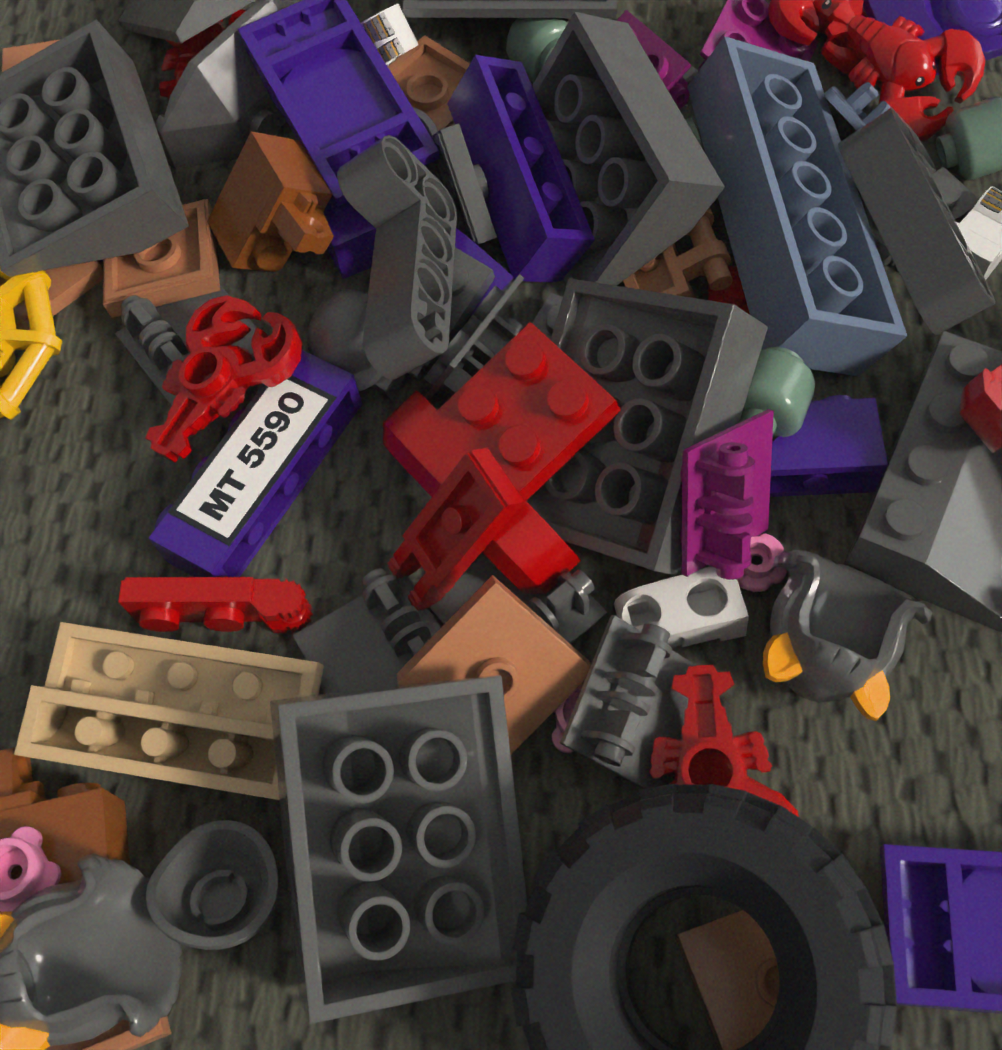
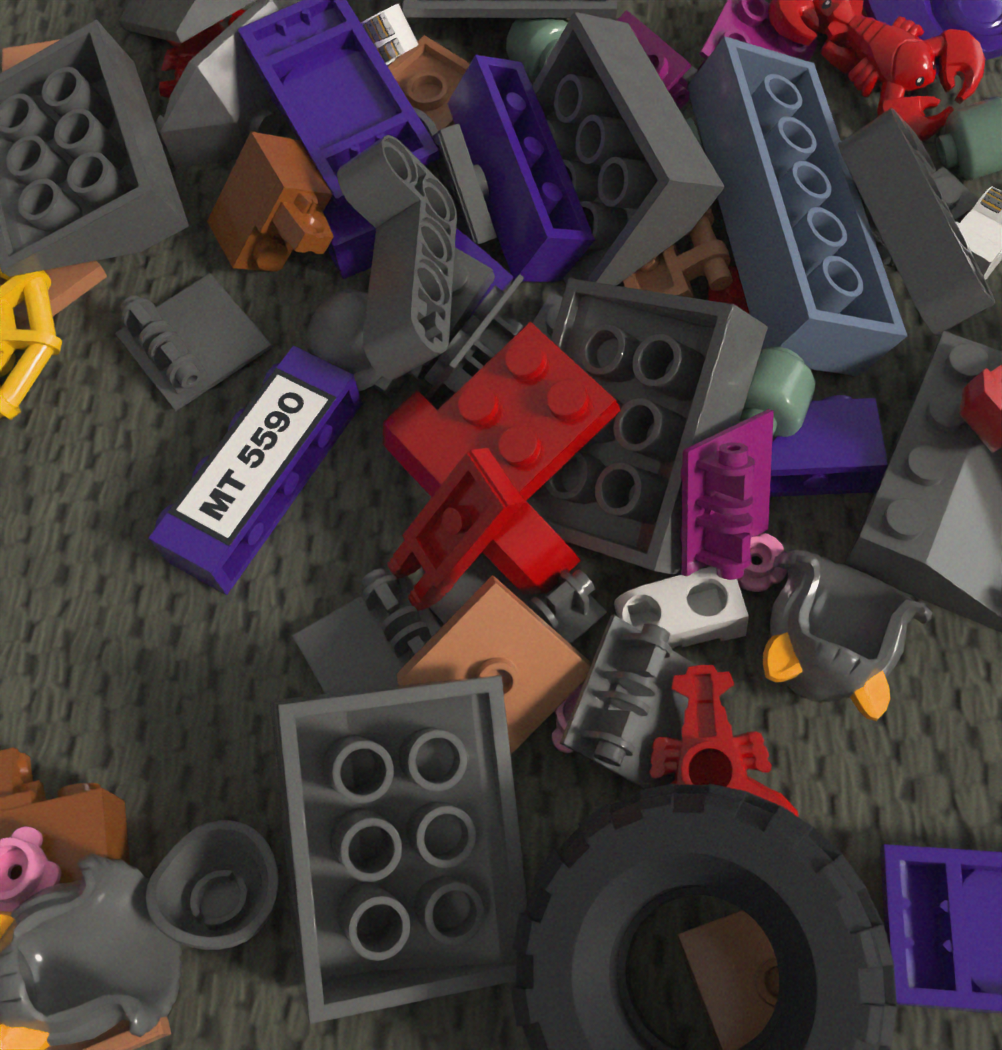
tan brick [14,622,324,800] -> none
nougat plate [103,199,220,318] -> none
red hinge [118,577,313,633] -> none
red animal [145,295,302,463] -> none
sand blue piece [823,82,891,131] -> none

